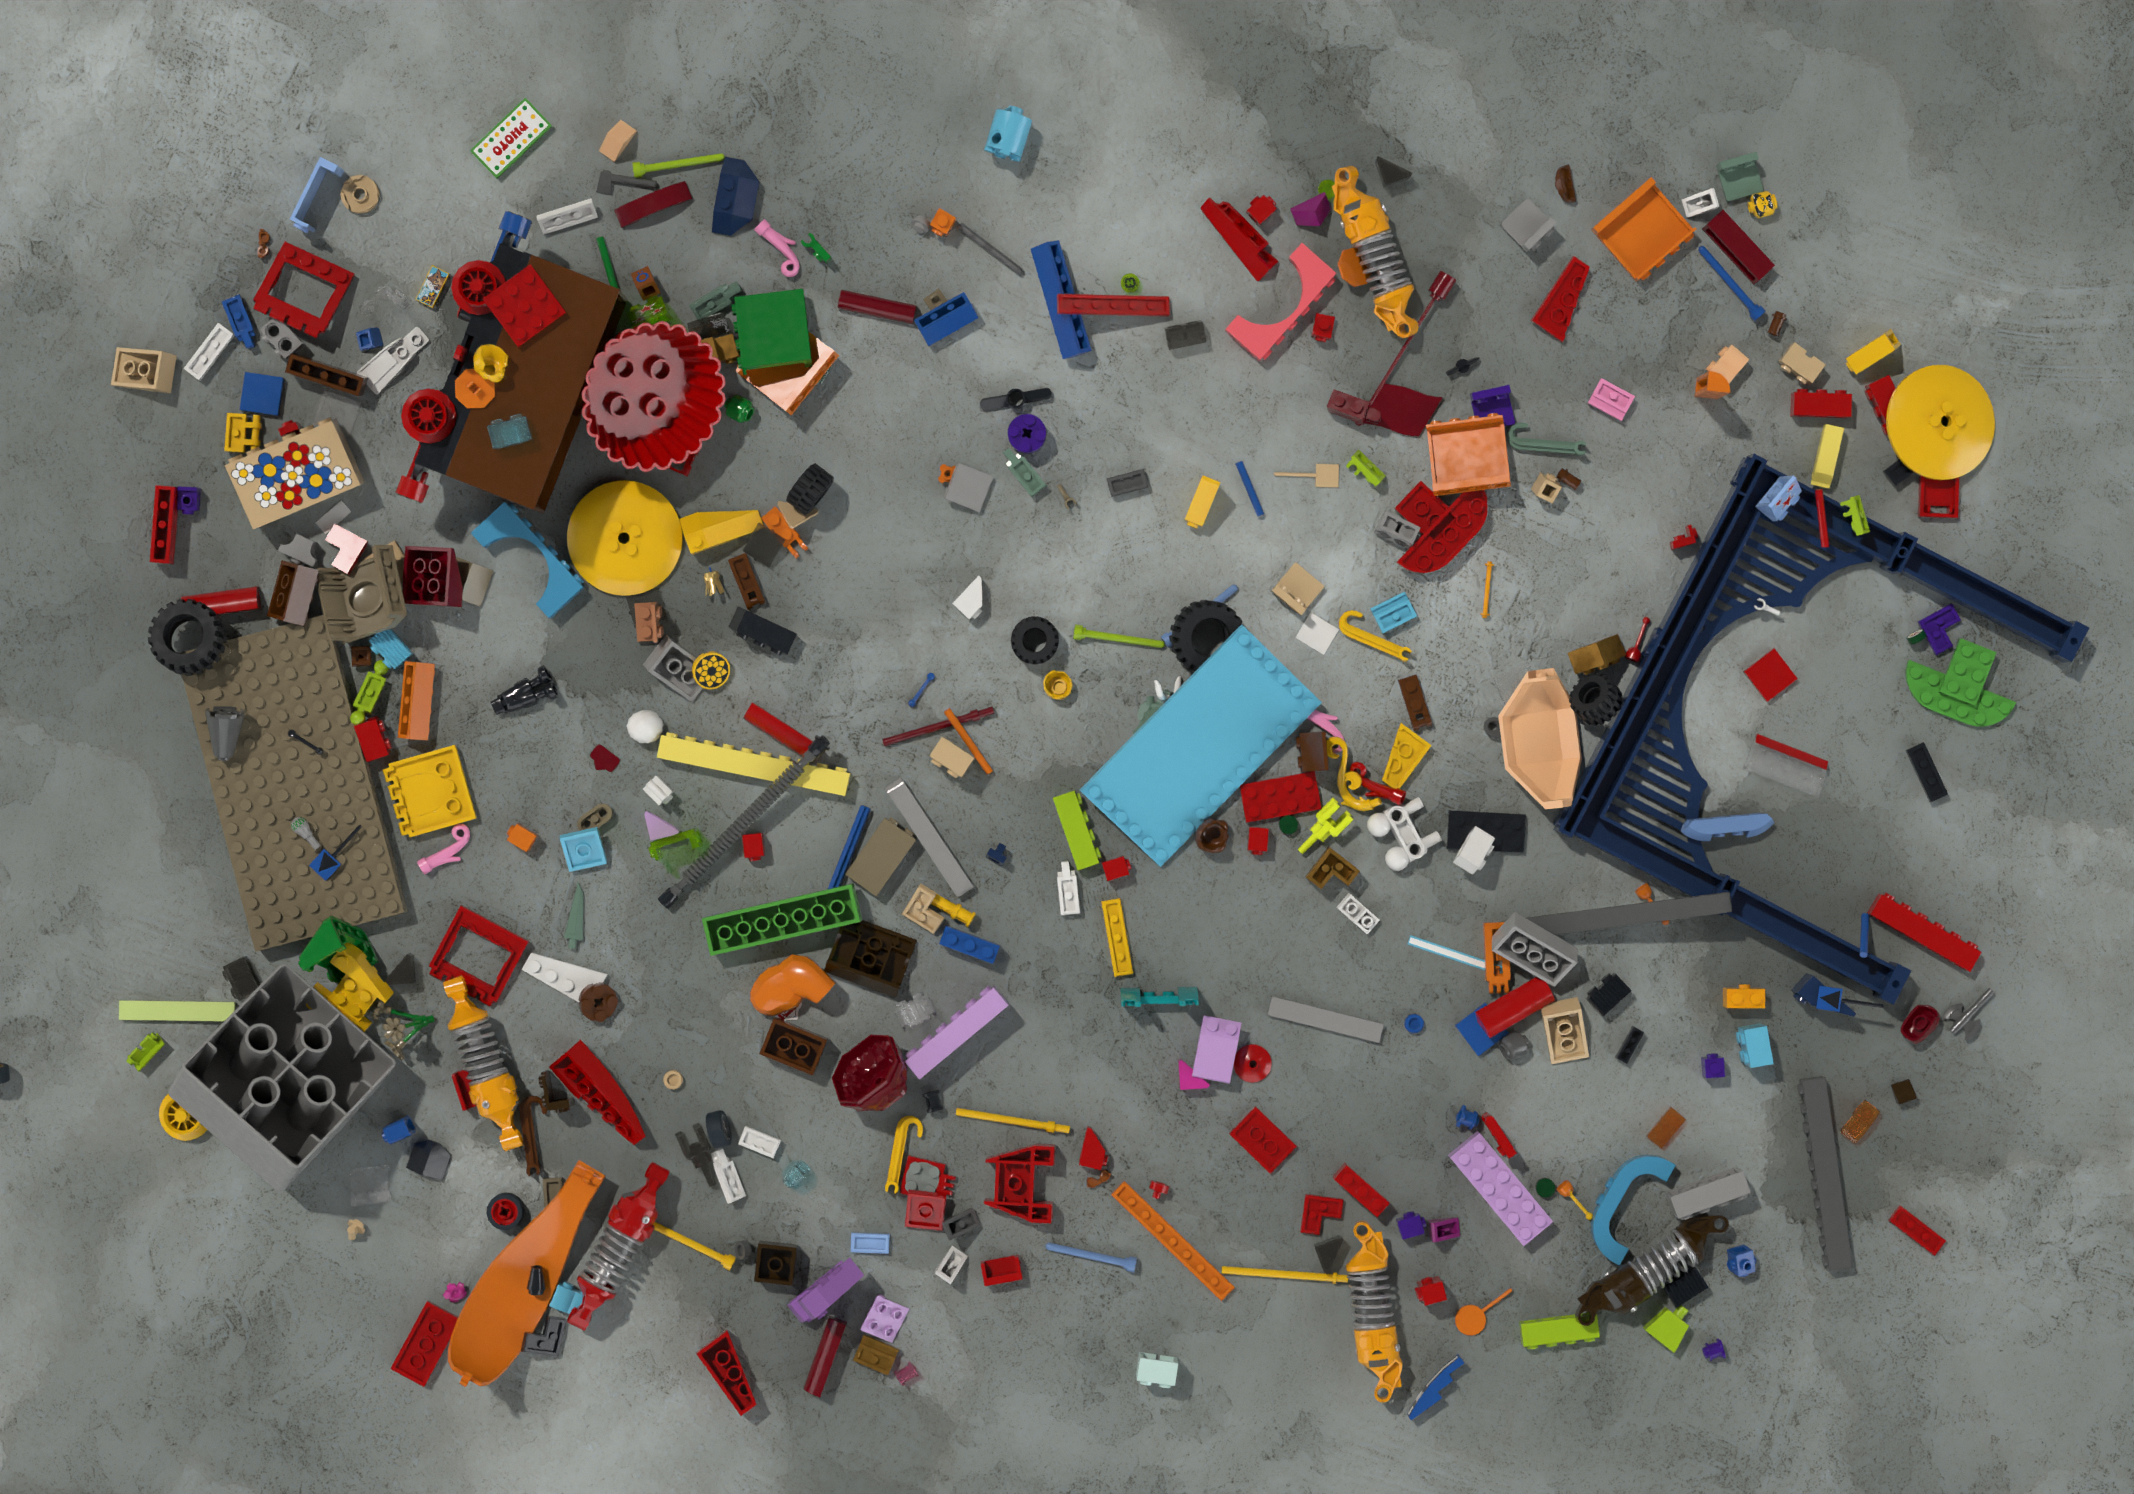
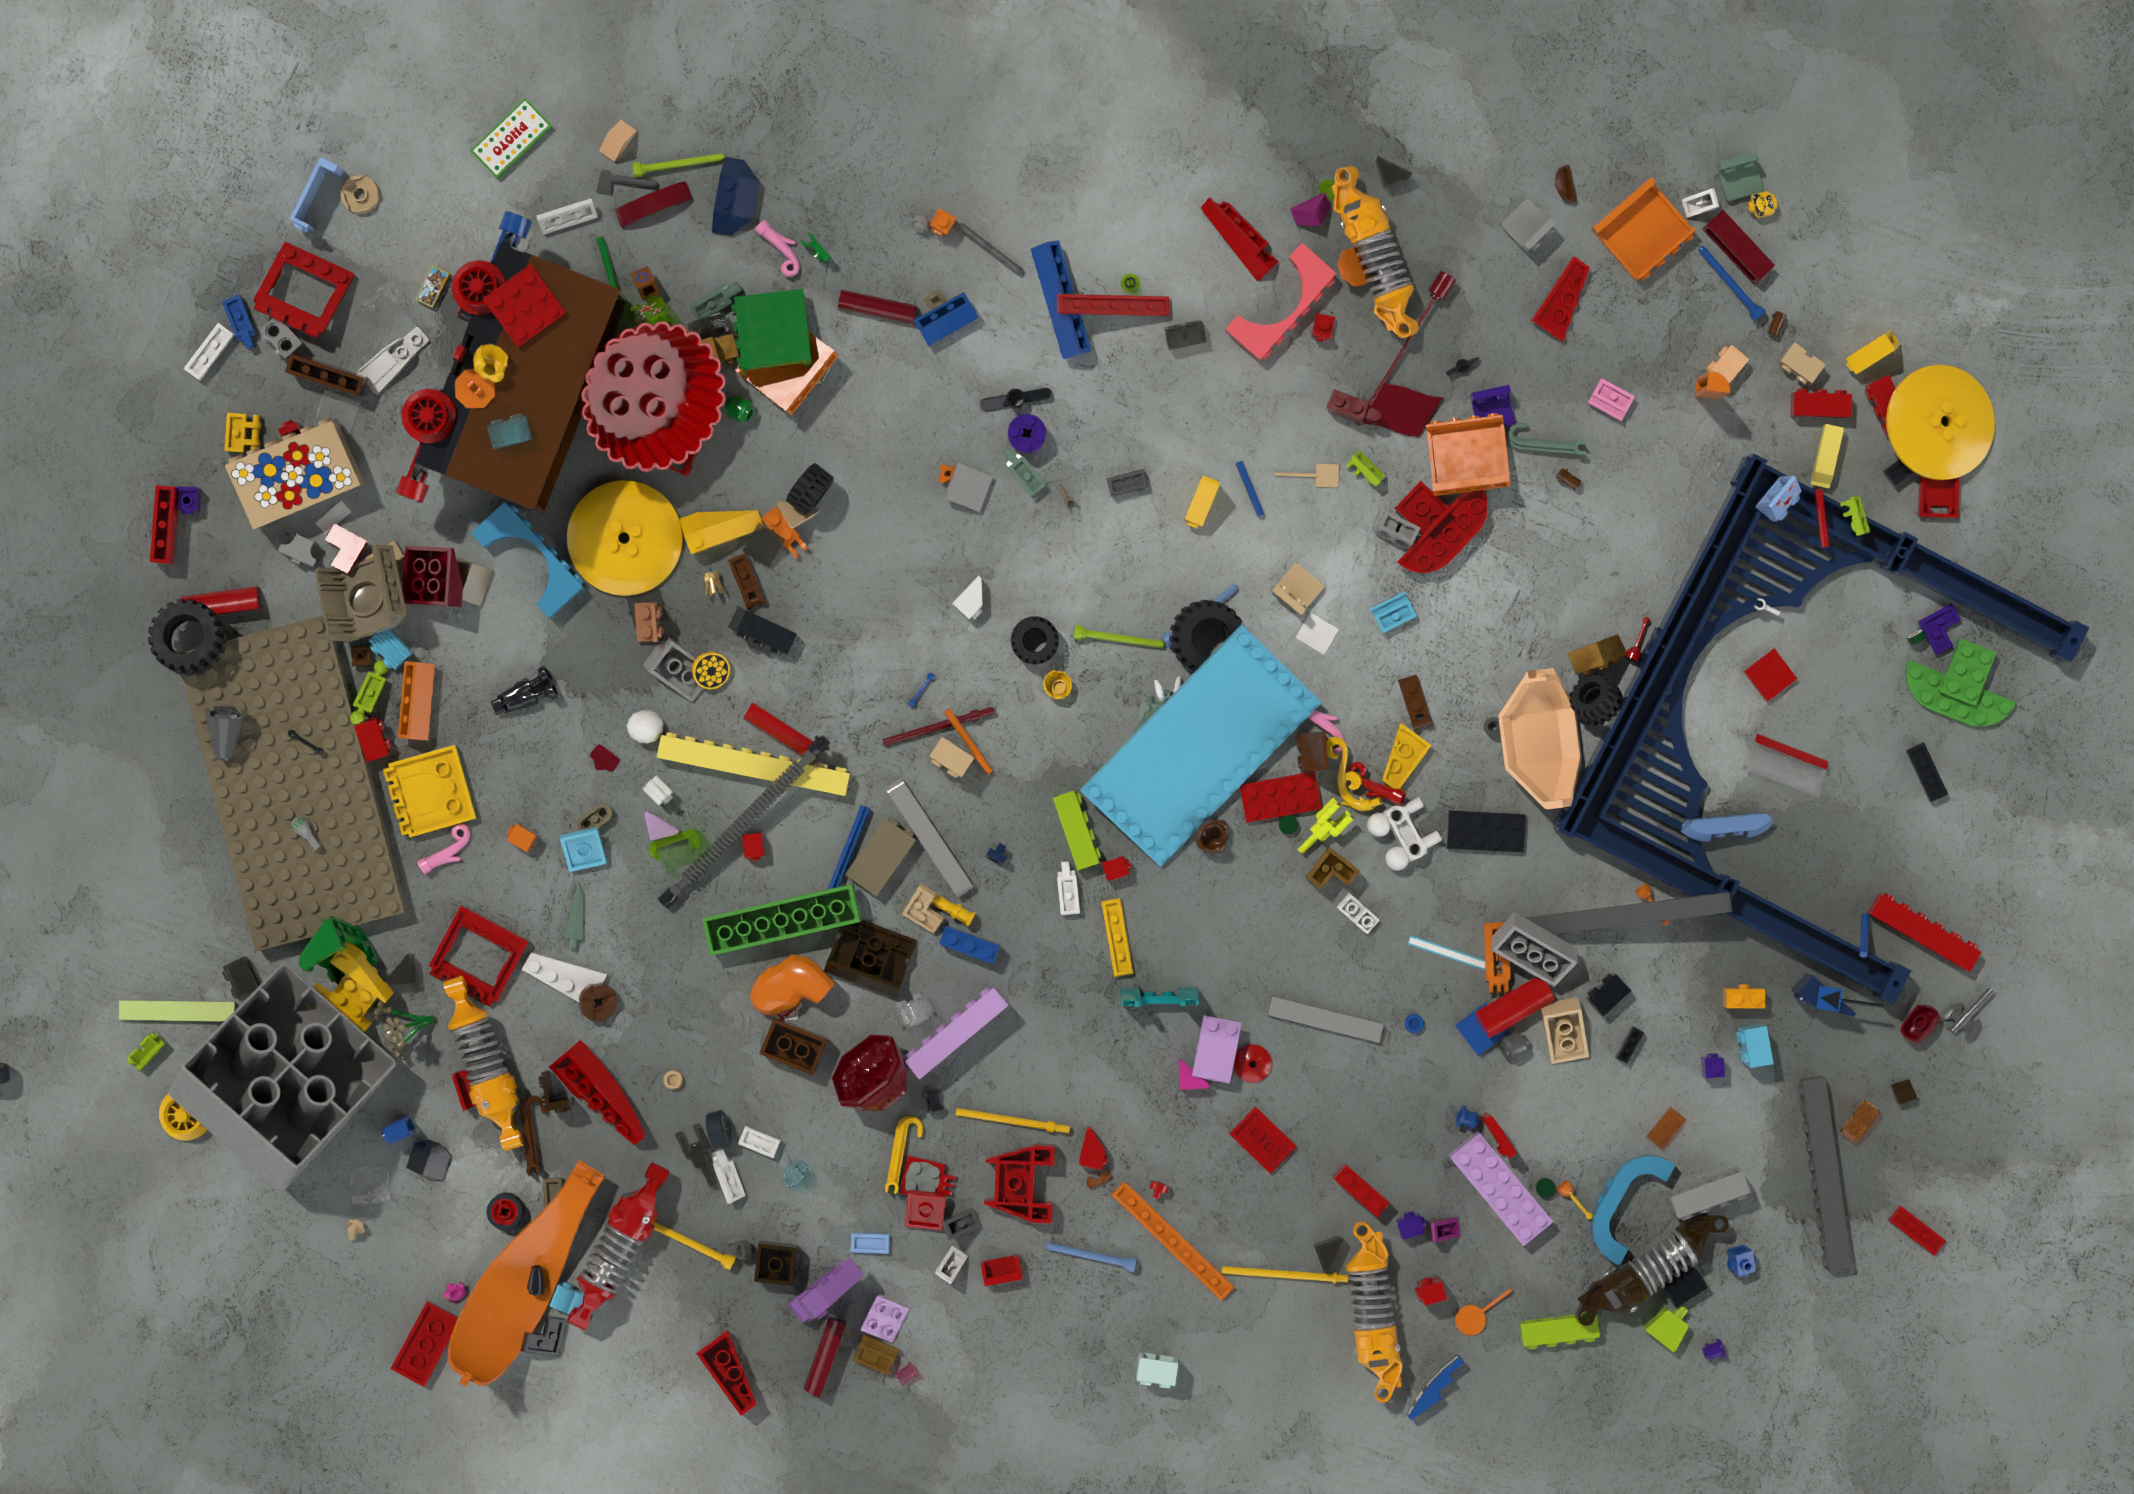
tan slope [111,347,177,393] -> none
blue tile [240,372,284,416] -> none
dark orange piece [257,229,270,258] -> none
brick [267,560,319,626] -> none
piece [309,825,362,881] -> none
blue slope [356,327,383,351] -> none
medium azure cylinder [984,106,1032,162] -> none
red brick [1246,195,1277,226] -> none
red brick [1247,827,1269,855] -> none
red tile [1300,1194,1344,1235] -> none
yellow piece [1339,610,1412,662] -> none
white brick [1453,826,1495,875] -> none
light orange axle [1480,561,1494,618] -> none
tan brick [1531,472,1562,504] -> none
red bracket [1670,524,1698,550] -> none

